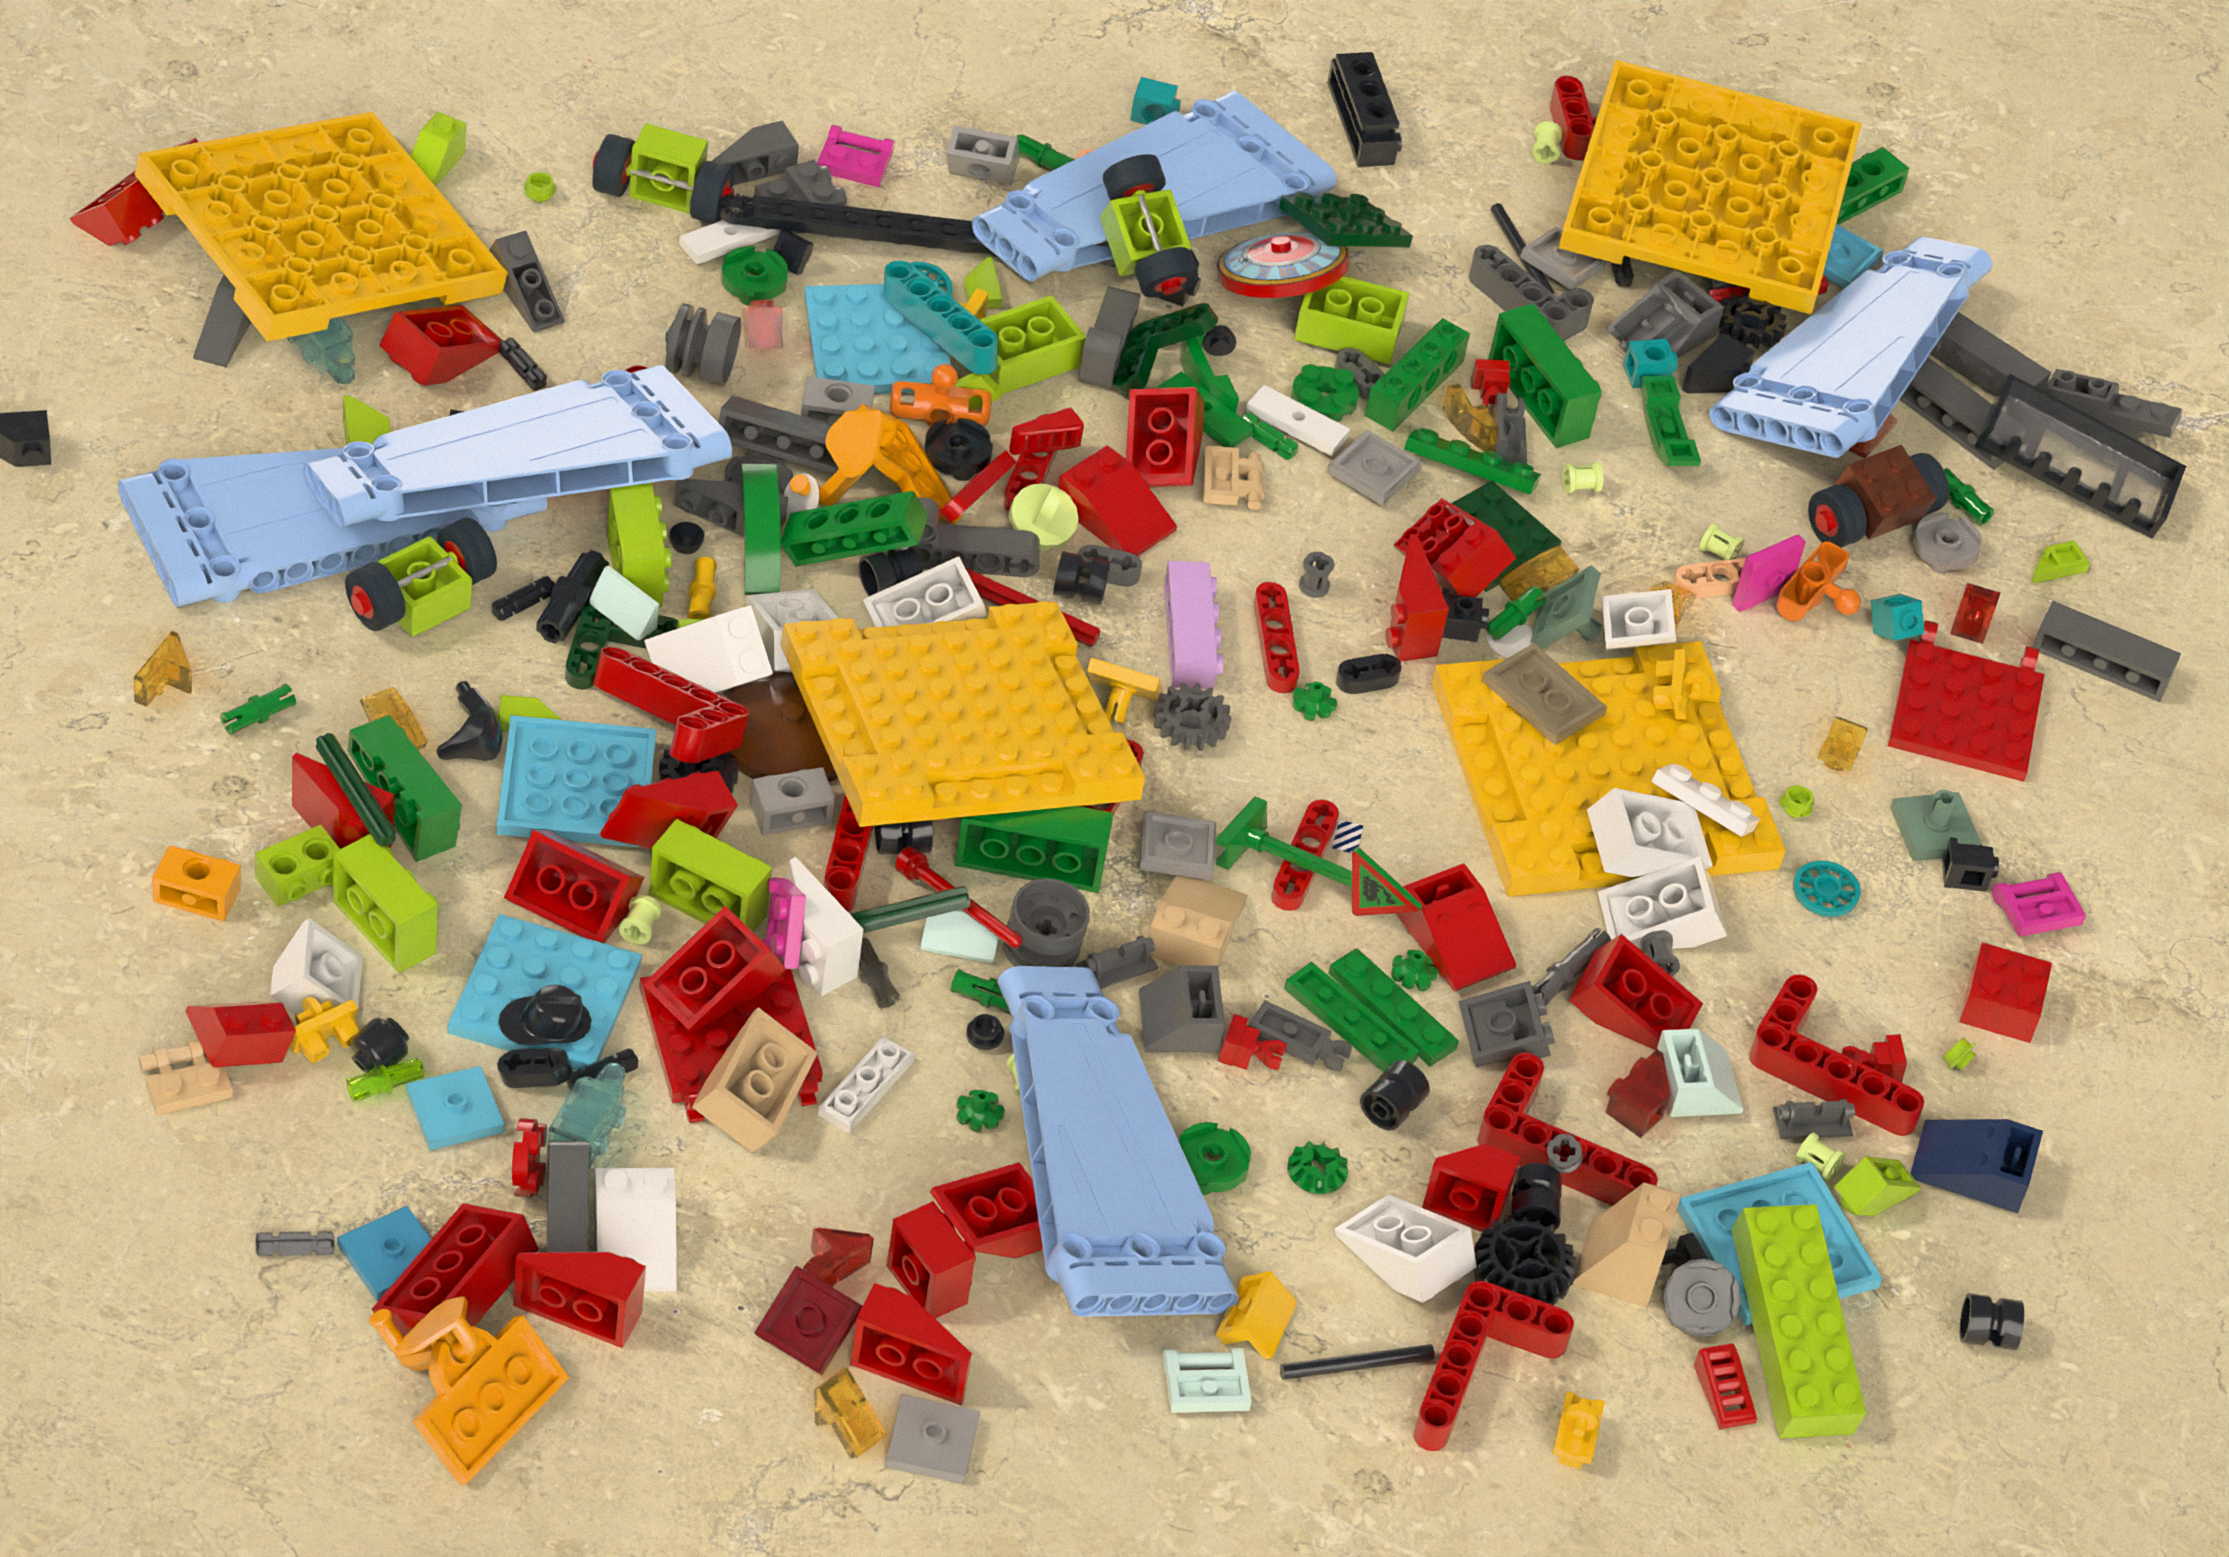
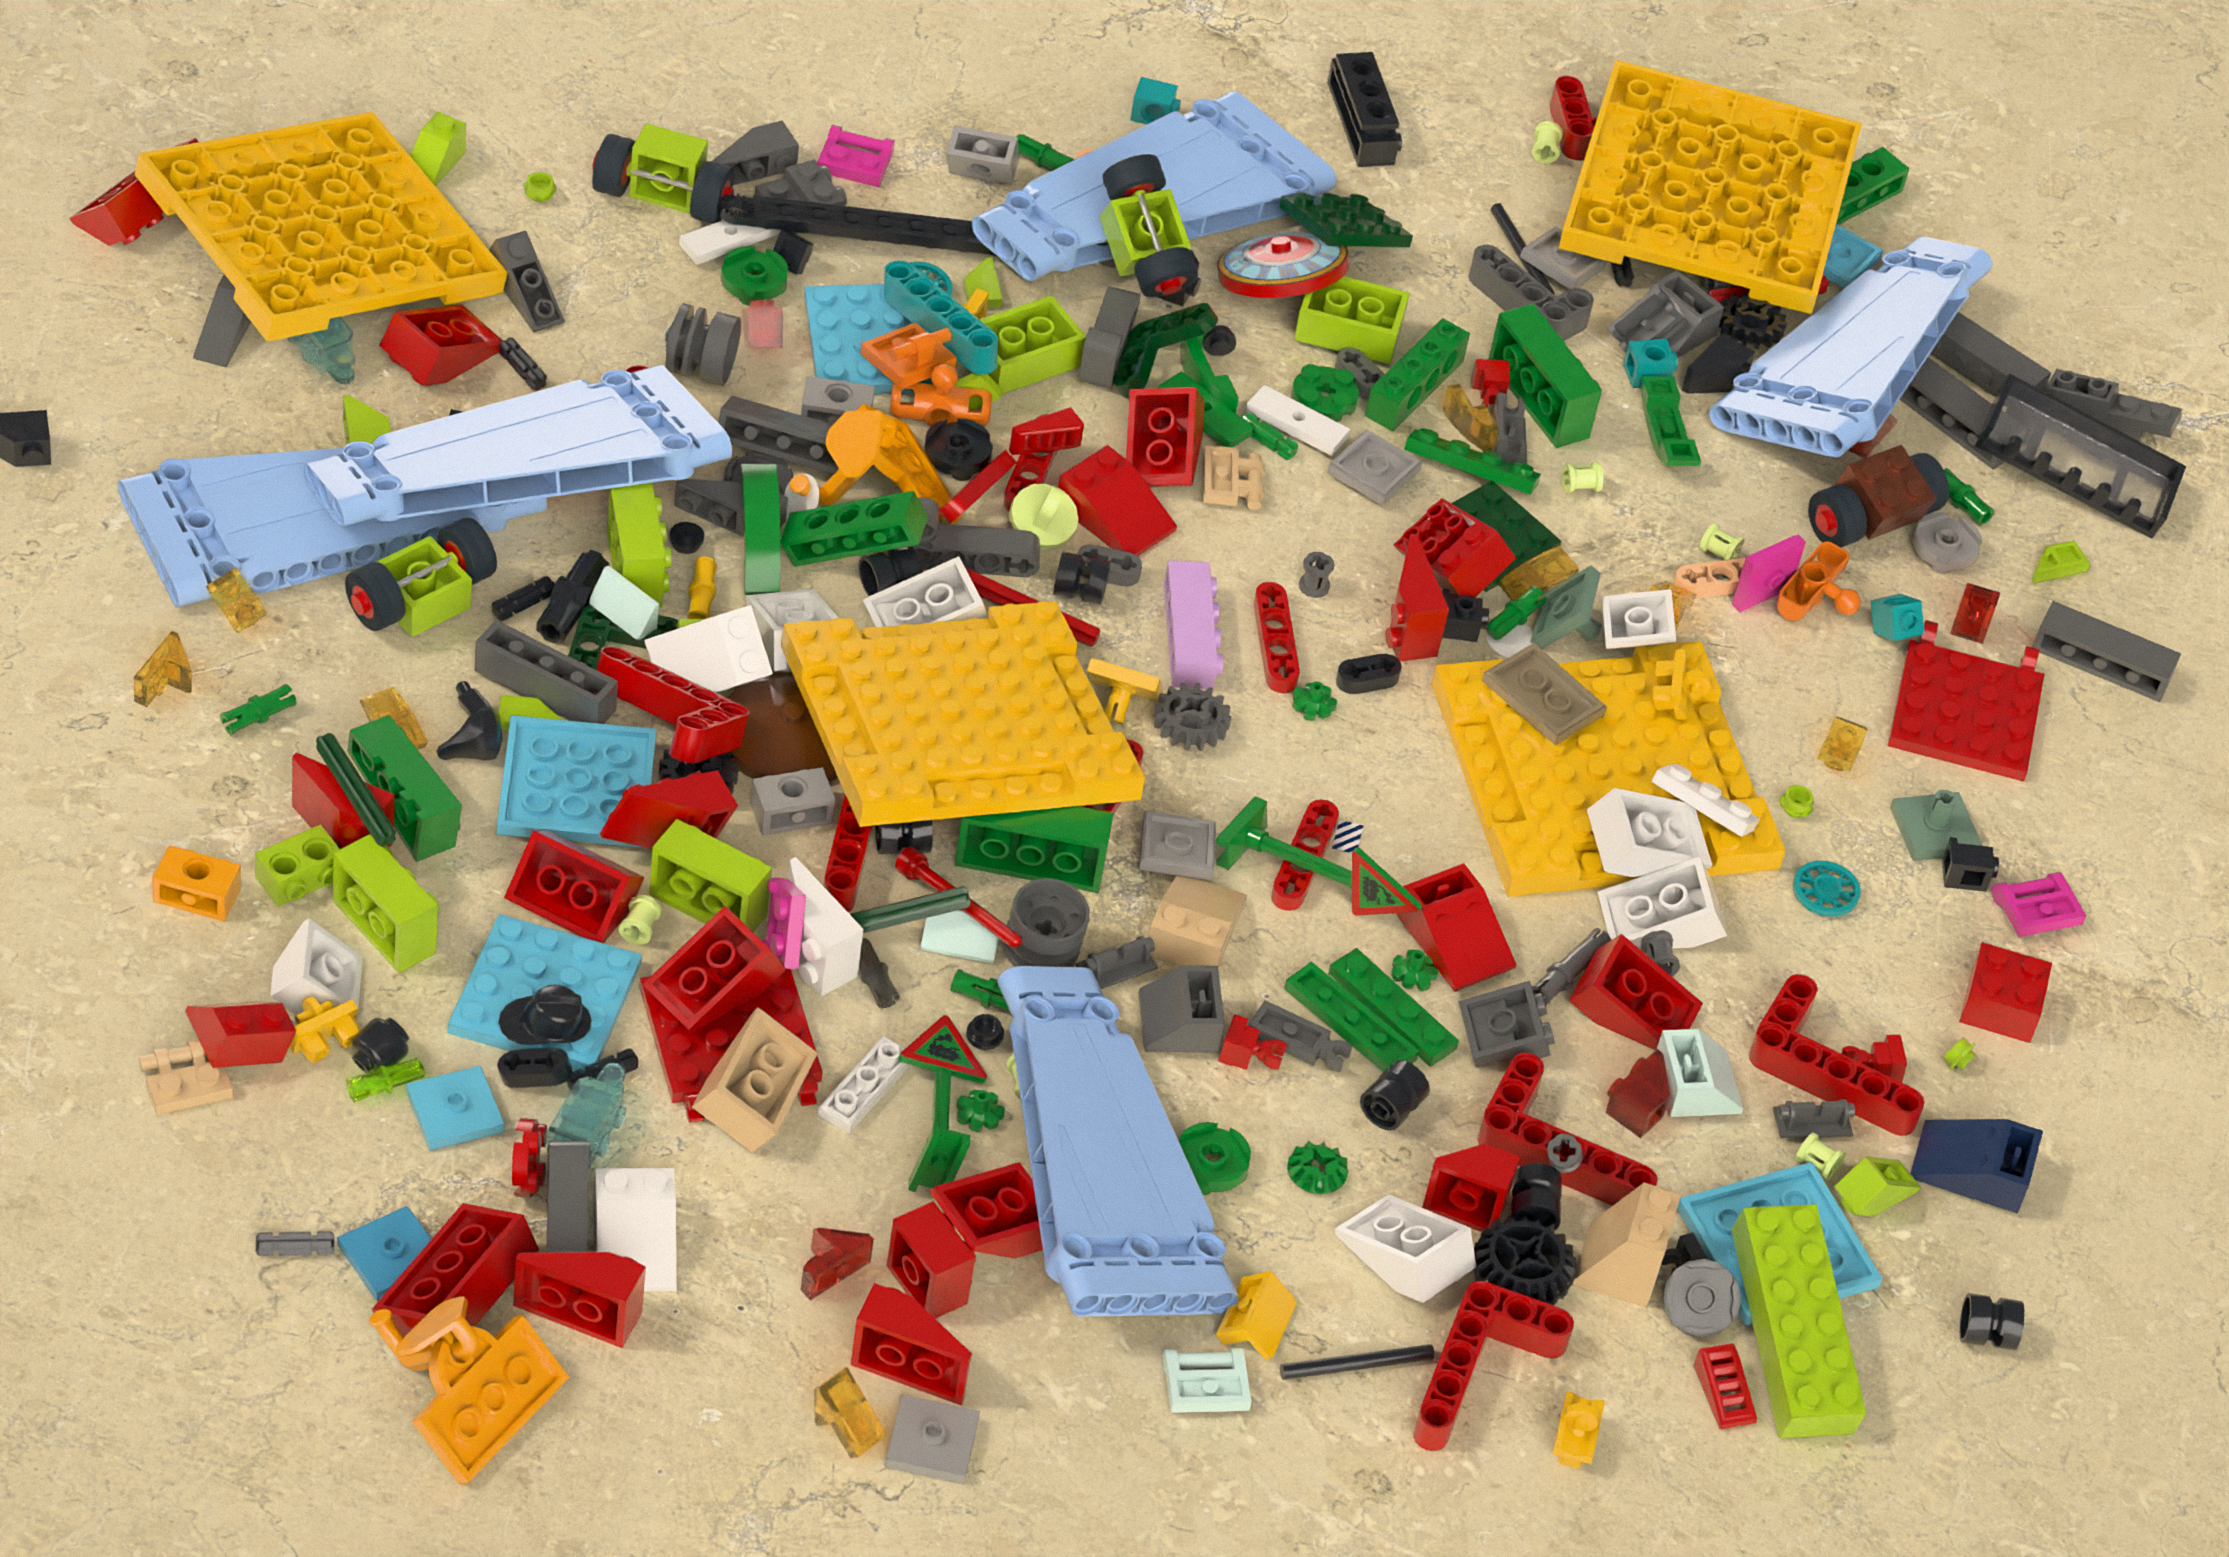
dark red tile [754,1266,862,1375] -> none
none -> clear yellow bracket [206,567,266,633]
none -> dark grey brick [475,620,618,724]
none -> orange plate [861,322,956,389]
none -> green piece [898,1015,987,1192]

